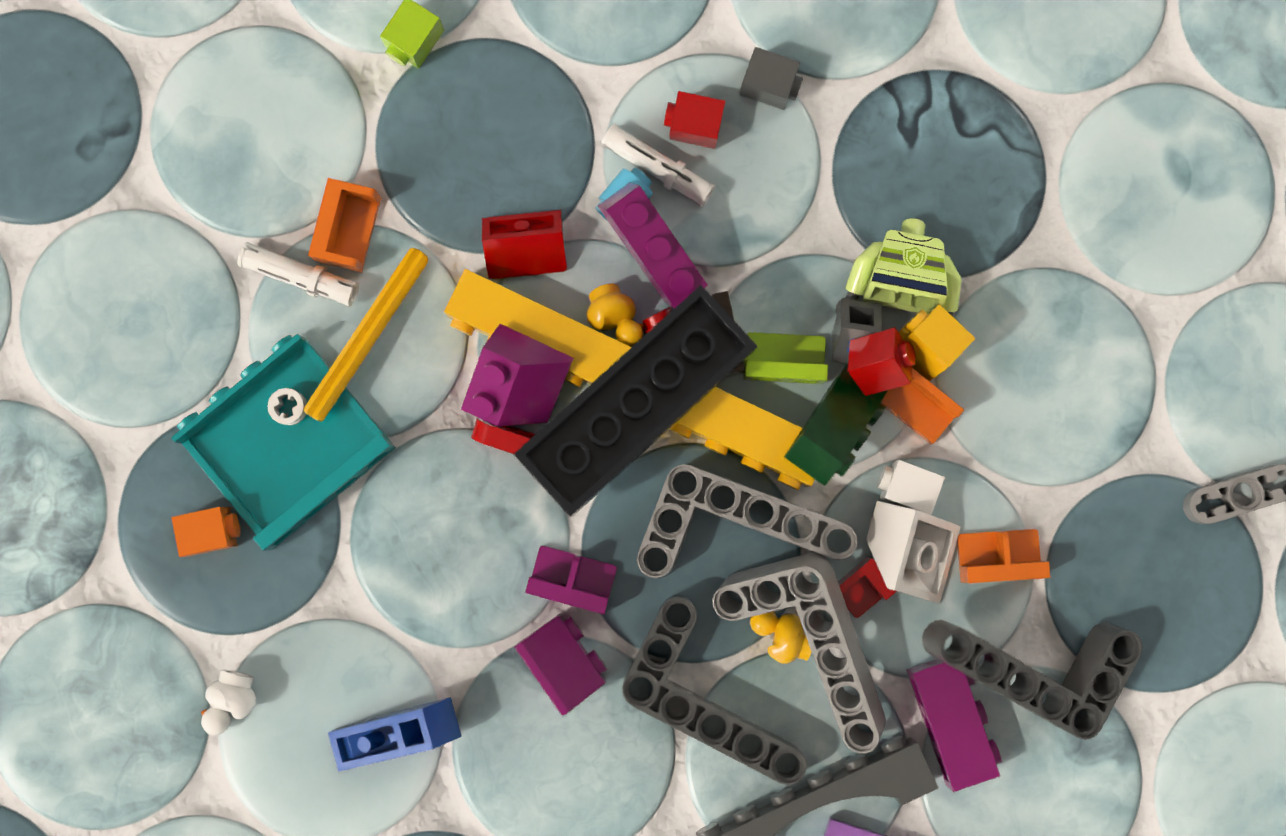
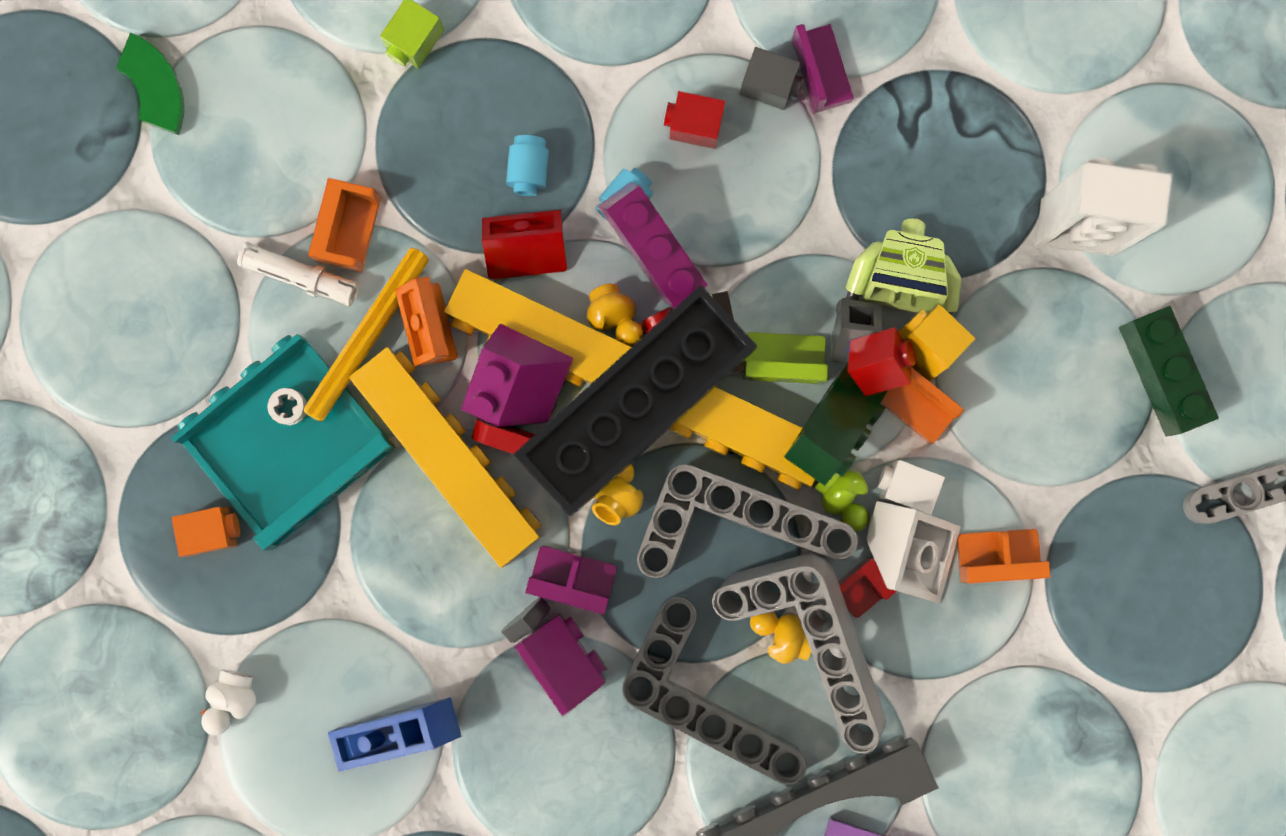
white pin [601,124,715,207] -> none
magenta brick [906,659,1002,792] -> none
dark grey beam [922,620,1142,740] -> none
none -> green tile [116,32,184,136]
none -> yellow brick [349,347,542,568]
none -> orange panel [395,276,458,367]
none -> dark grey tile [501,597,551,643]
none -> medium azure brick [506,135,549,197]
none -> yellow animal [592,464,644,525]
none -> magenta panel [792,24,854,113]
none -> lime animal [814,470,870,531]
none -> white brick [1035,158,1172,256]
none -> dark green brick [1118,306,1219,437]

